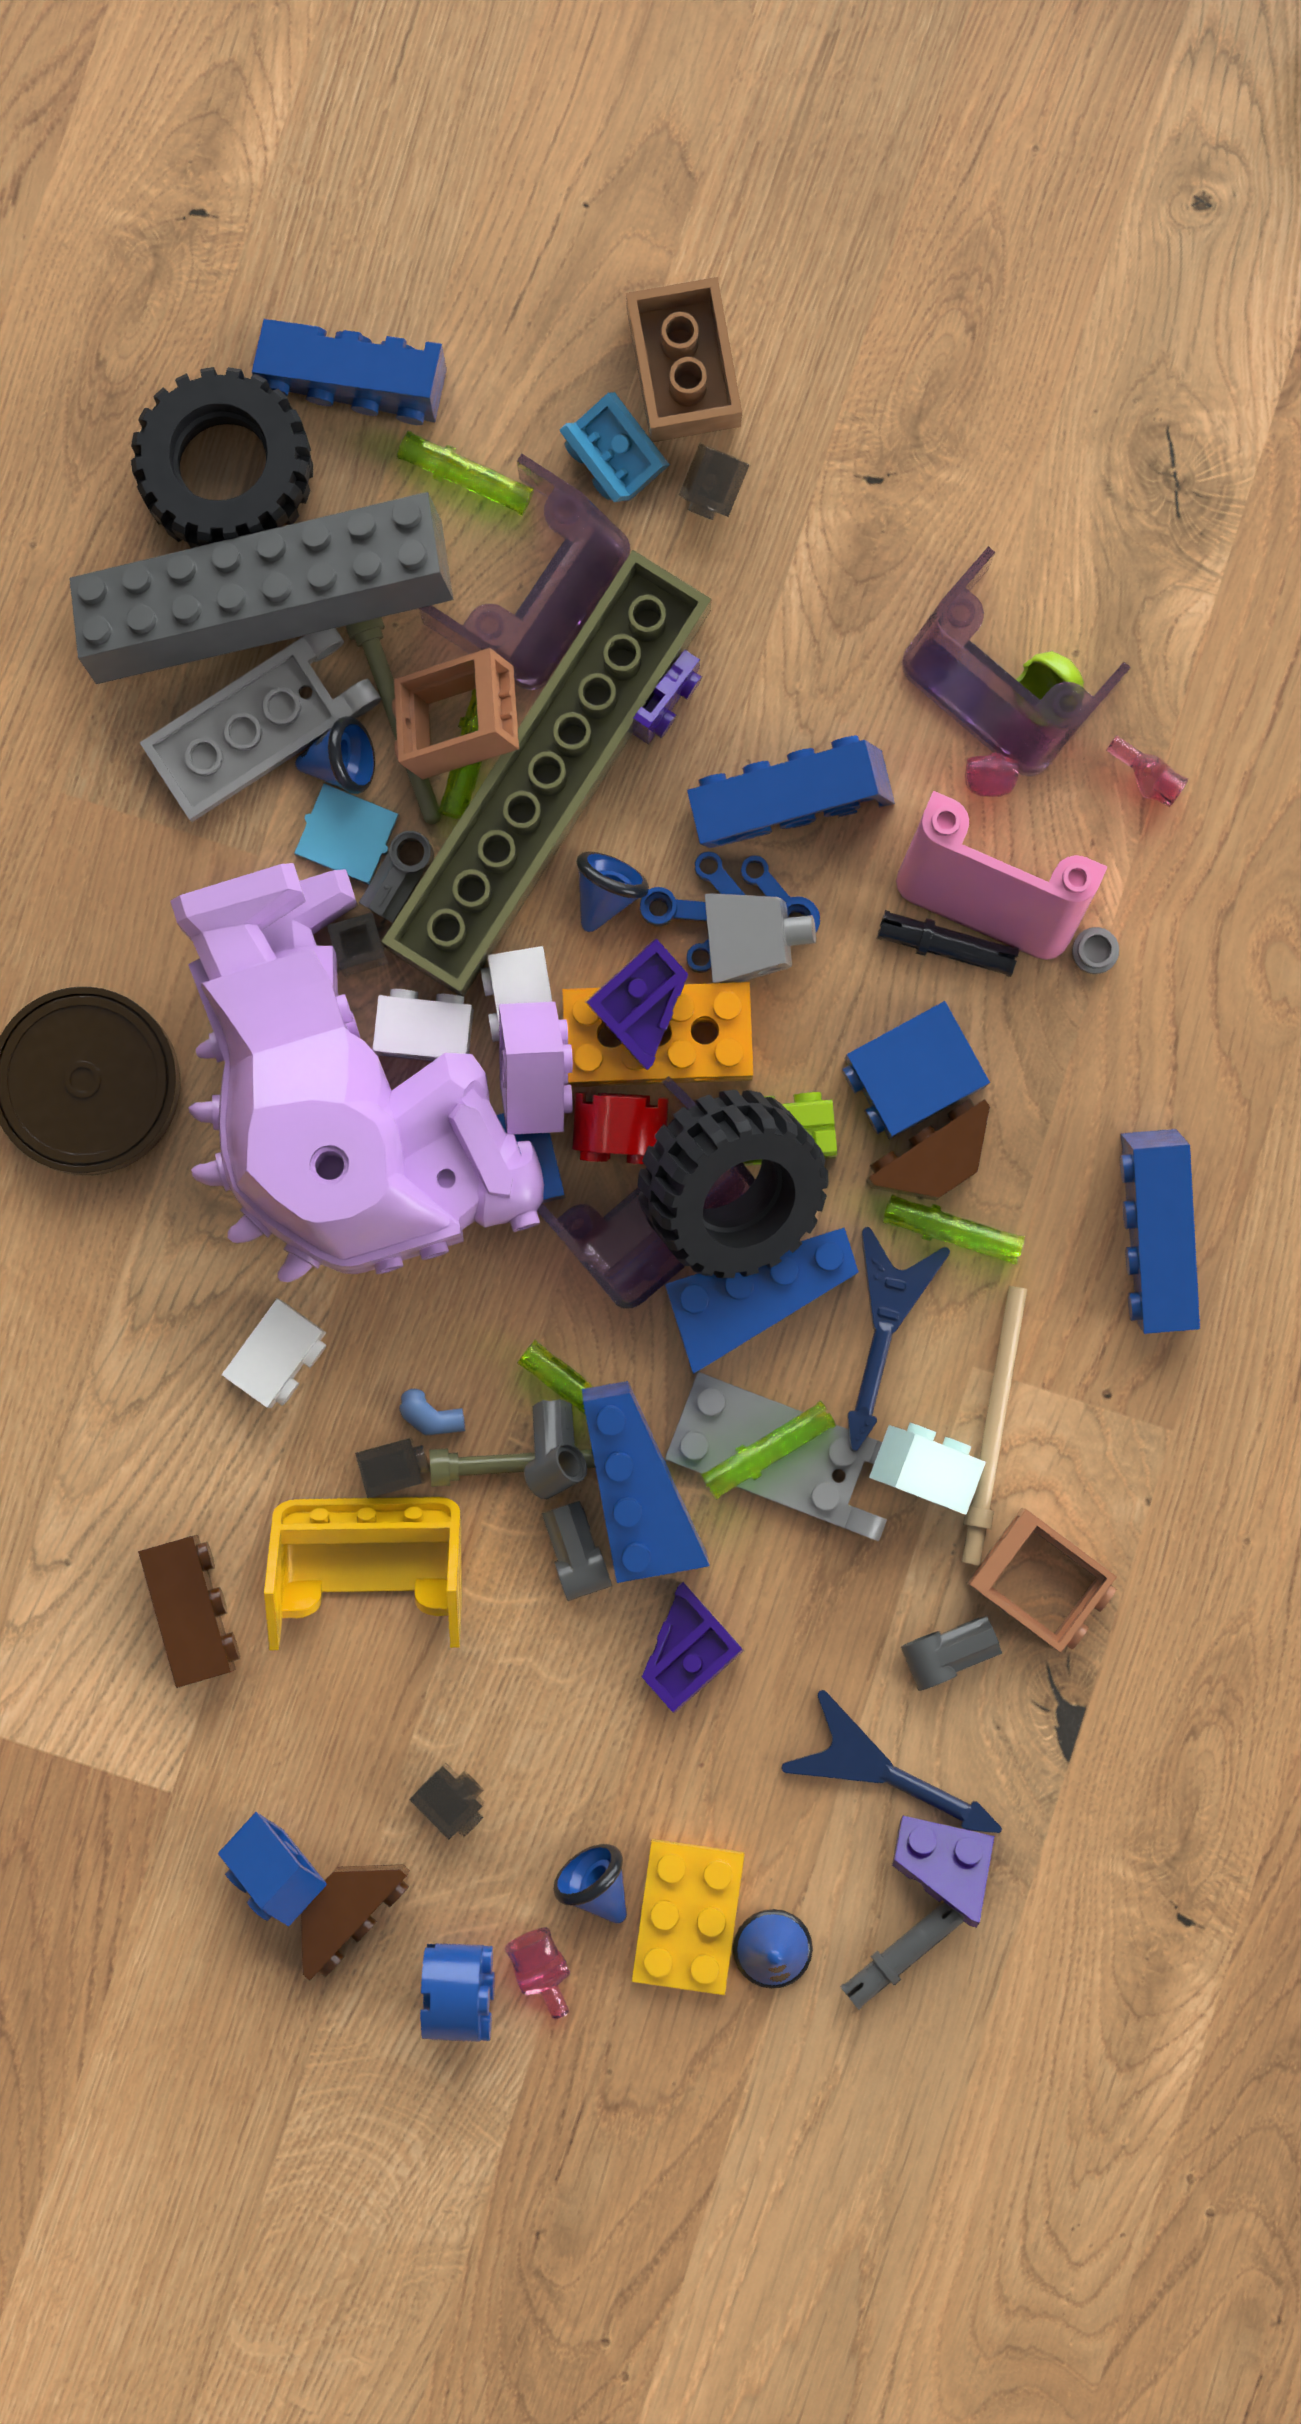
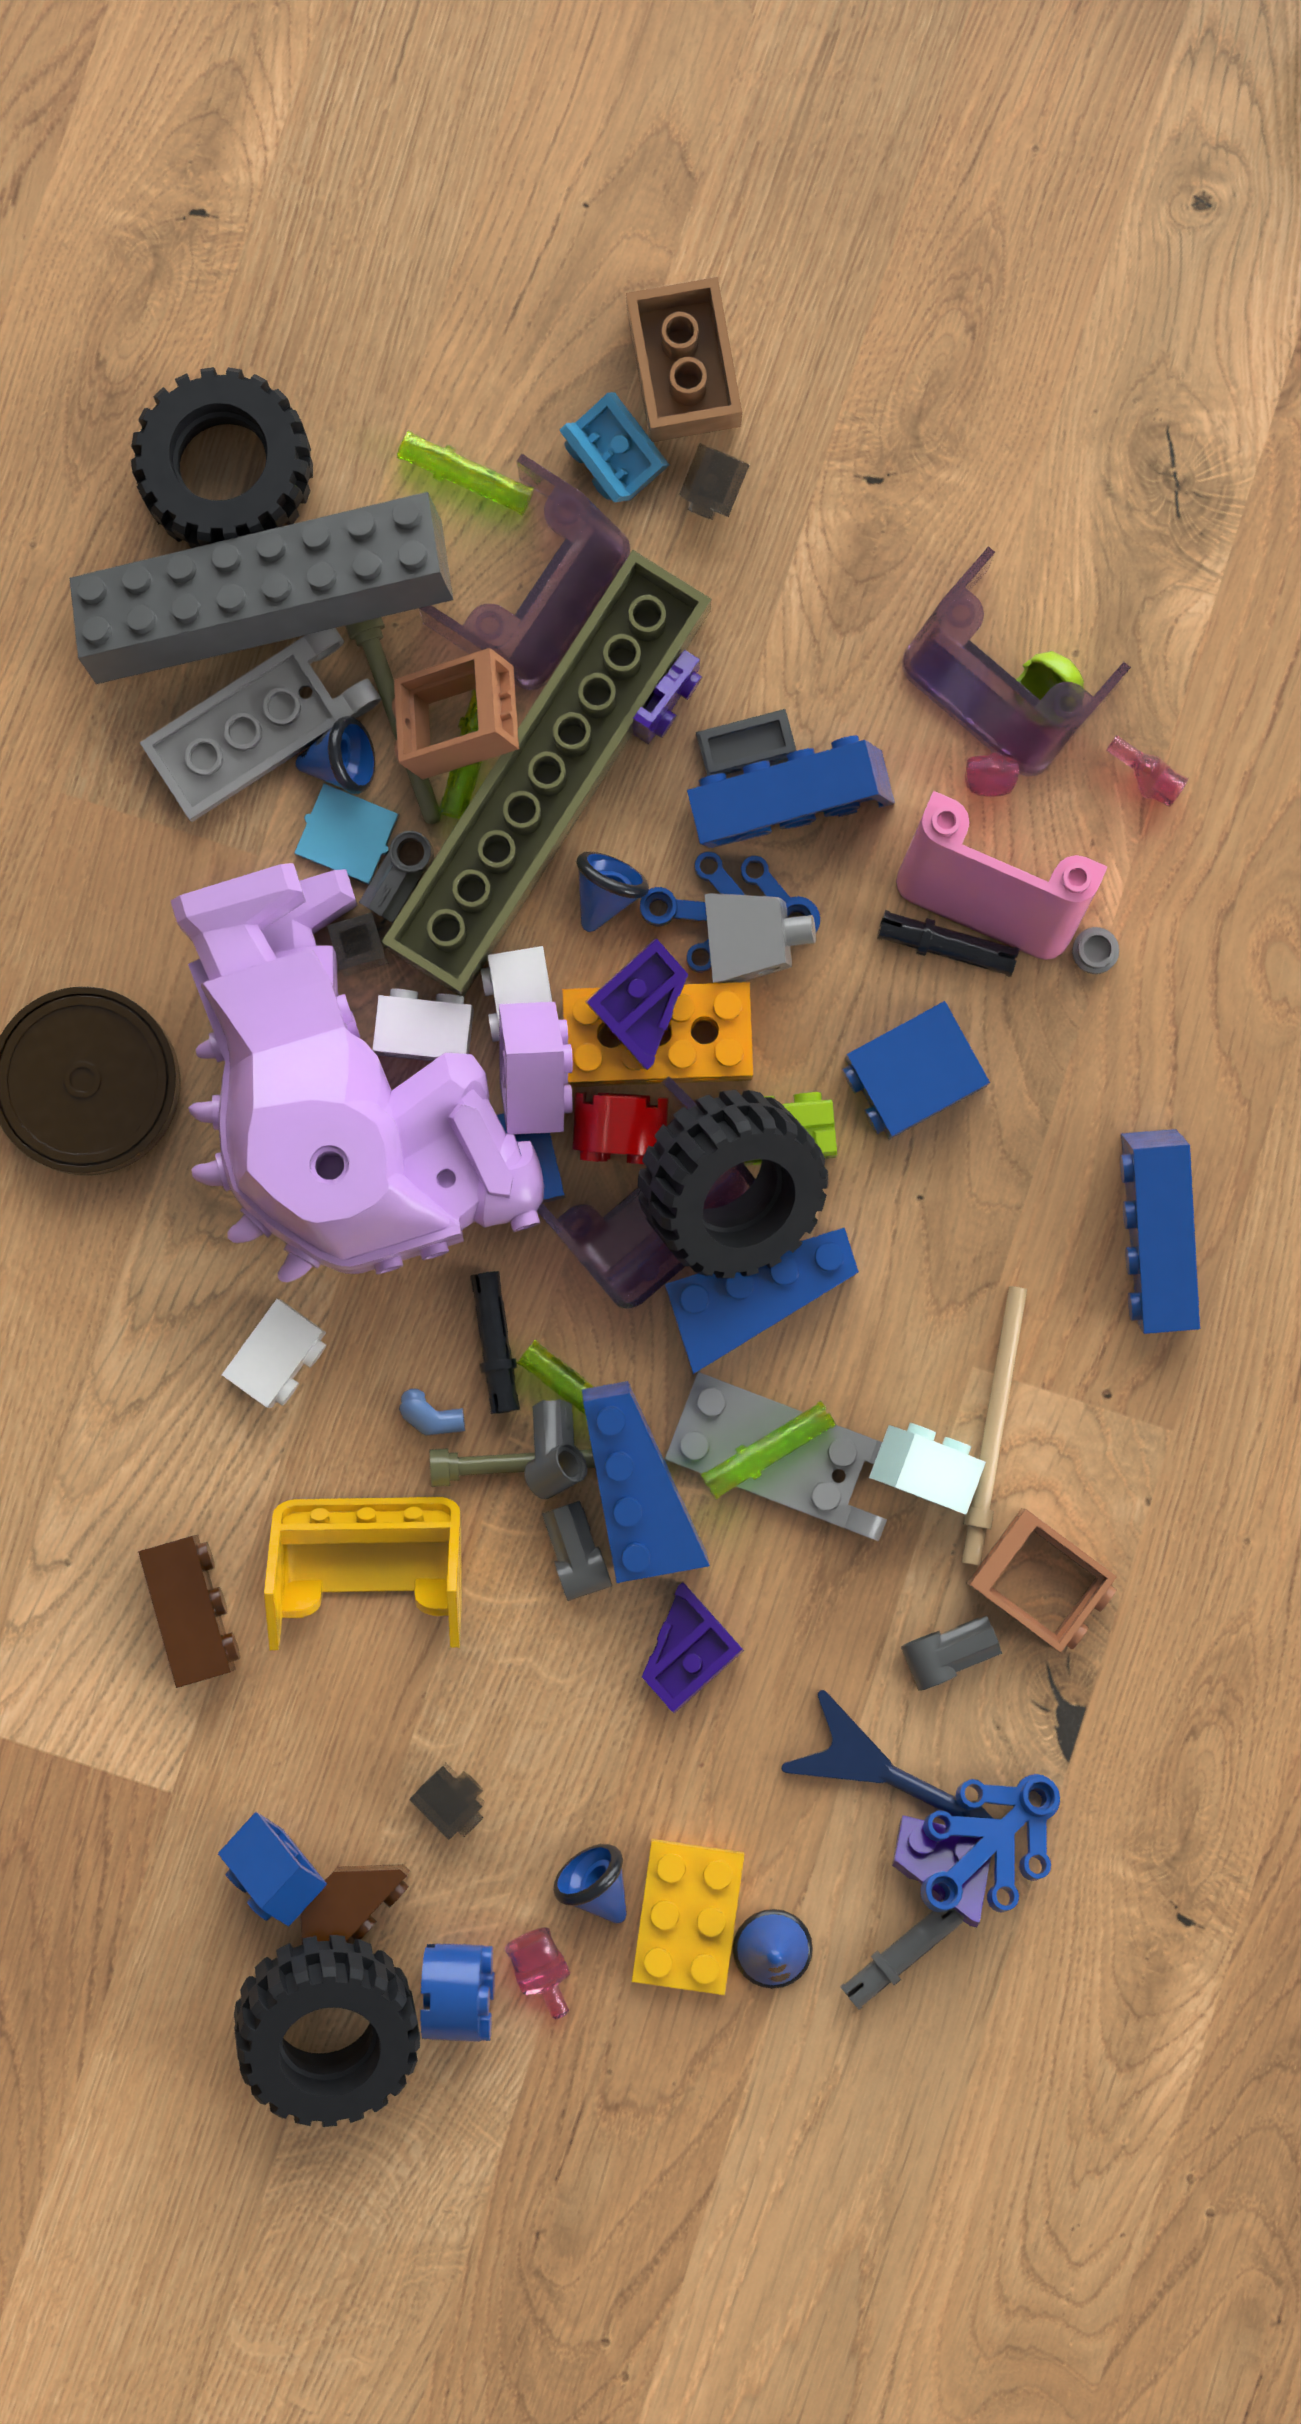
blue wedge [252,319,447,425] -> none
clear smoke brick [355,1438,430,1498] -> none
dark blue piece [847,1227,950,1452] -> none
reddish brown slope [866,1099,990,1201] -> none
clear neon green pin [882,1194,1025,1265] -> none
none -> black tyre [234,1935,420,2127]
none -> black pin [470,1271,520,1414]
none -> dark grey tile [696,709,797,776]
none -> blue plant [921,1774,1060,1913]

